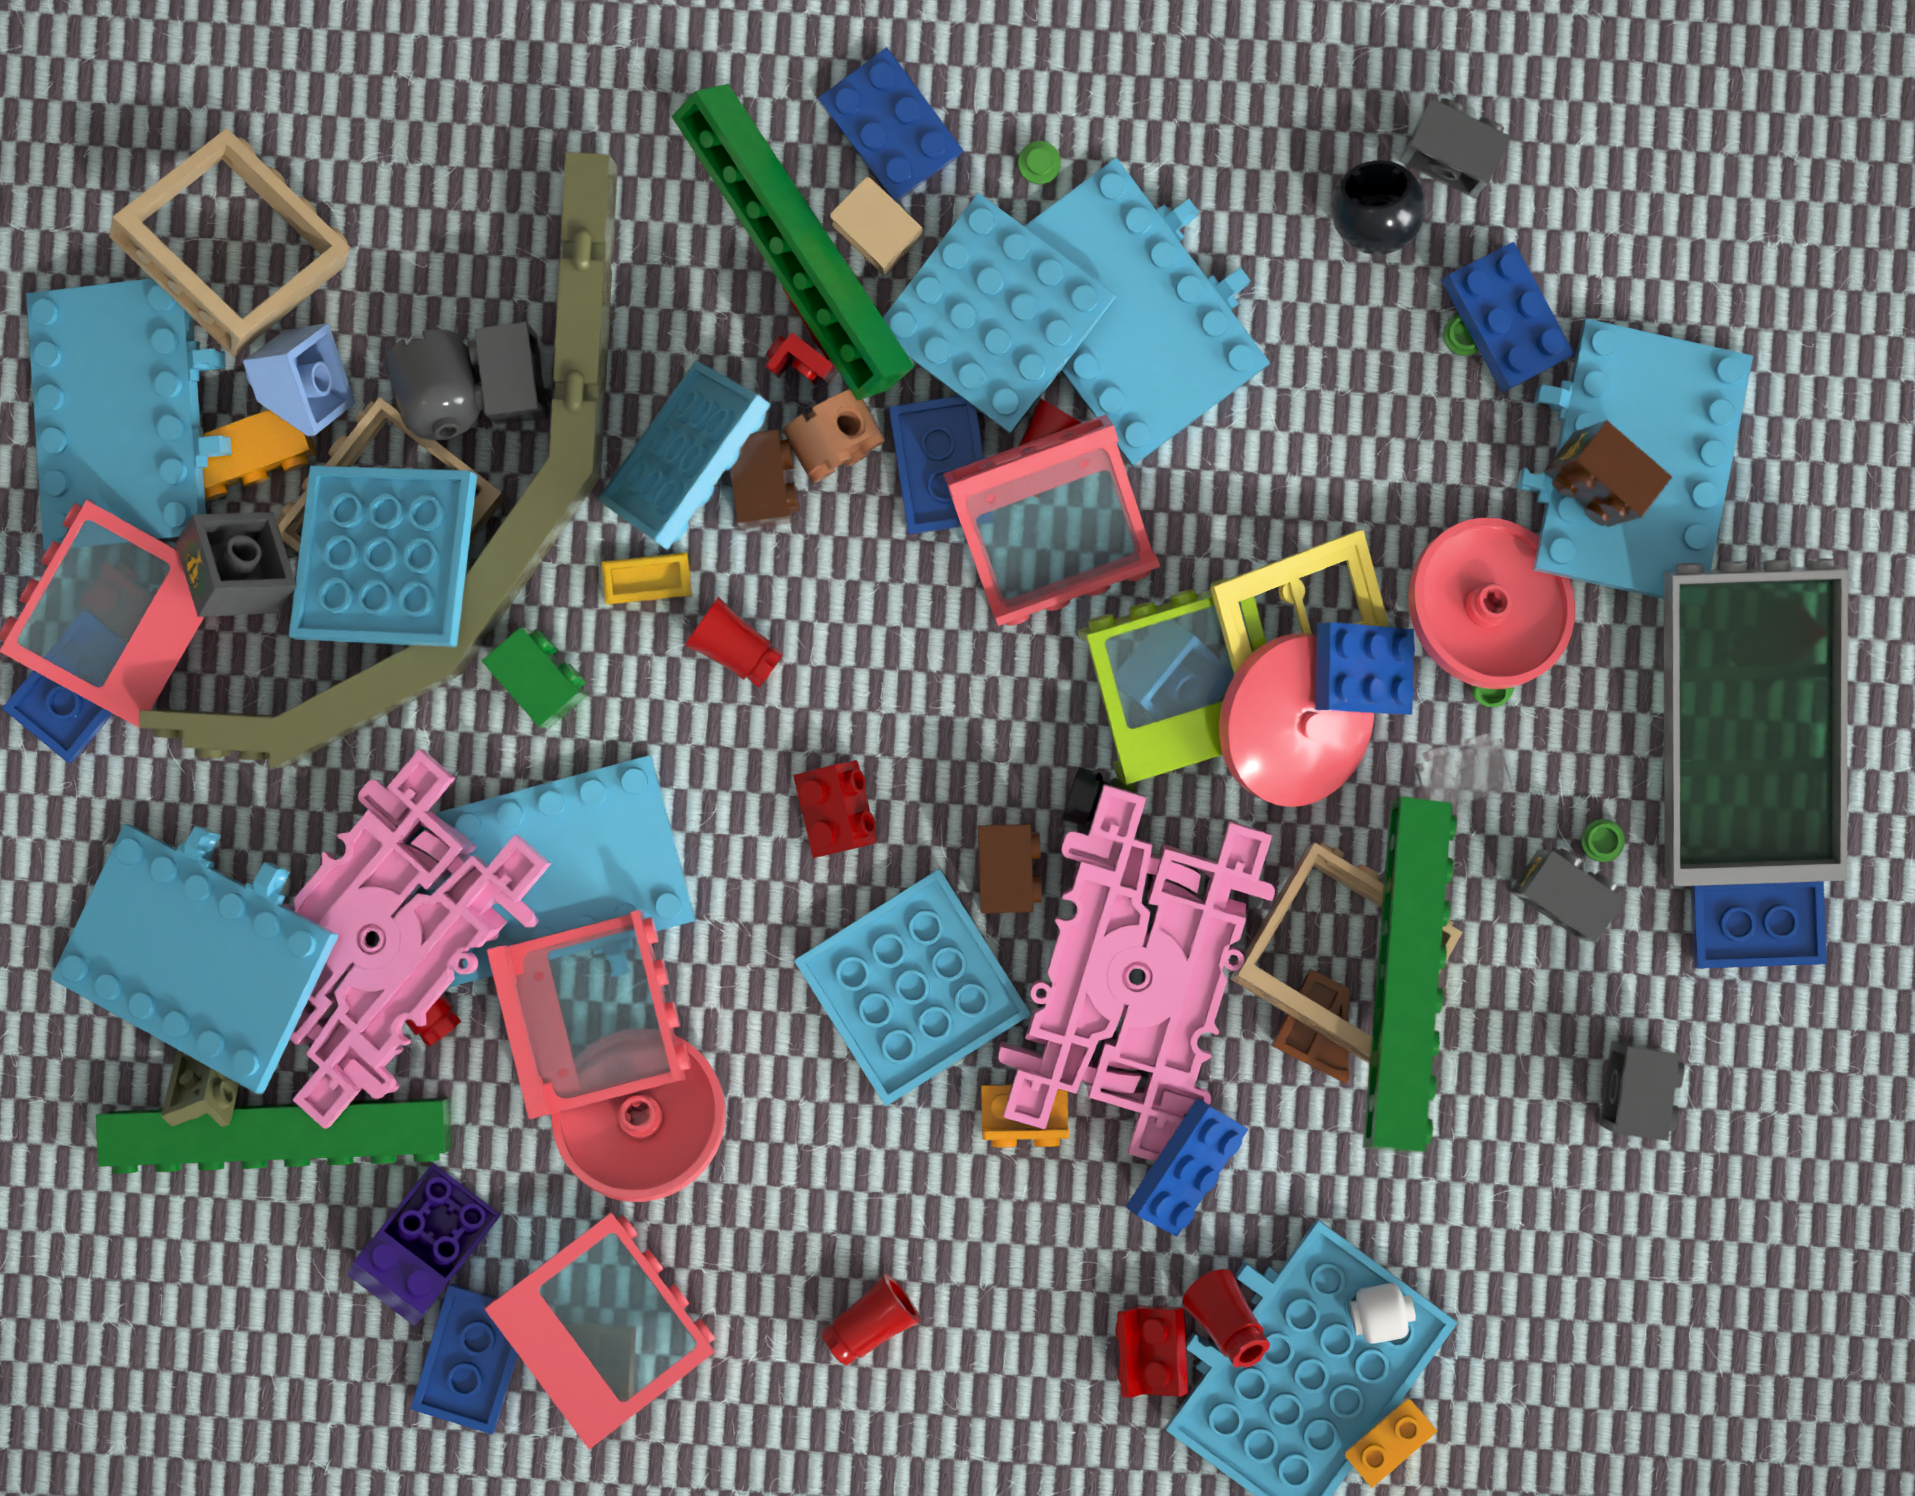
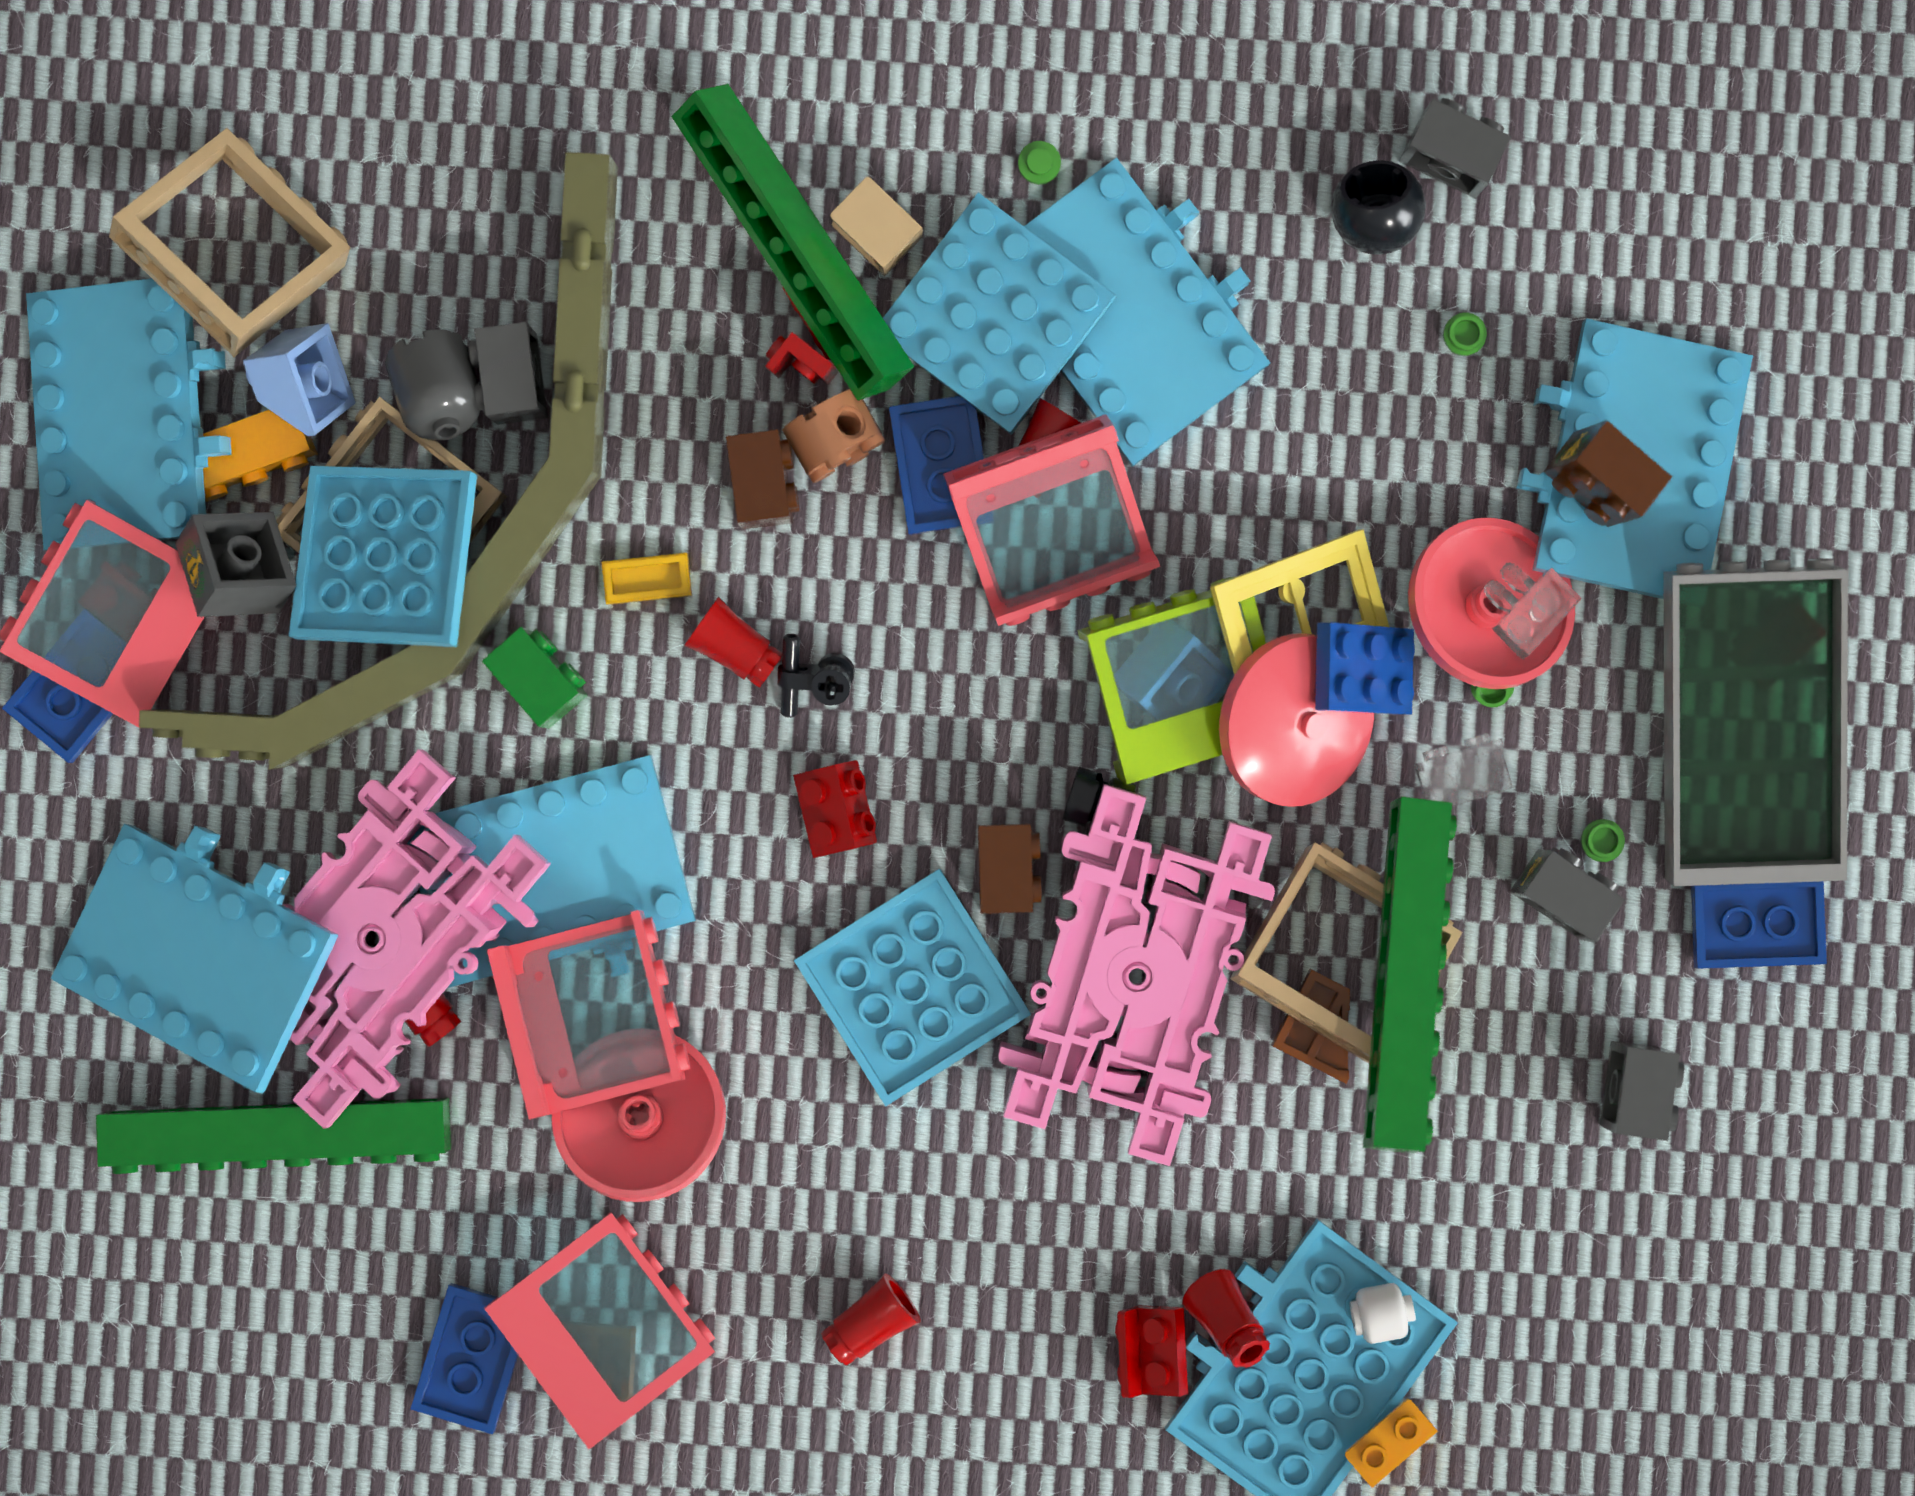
olive bracket [161,1051,239,1127] -> none
dark purple slope [347,1163,501,1327] -> none
medium azure plate [597,360,771,550] -> none
blue plate [818,47,963,203] -> none
light orange bracket [981,1084,1069,1148] -> none
blue plate [1125,1098,1248,1236] -> none
blue plate [1441,242,1575,393] -> none
none -> black piece [777,634,855,718]
none -> clear hinge [1483,562,1582,660]

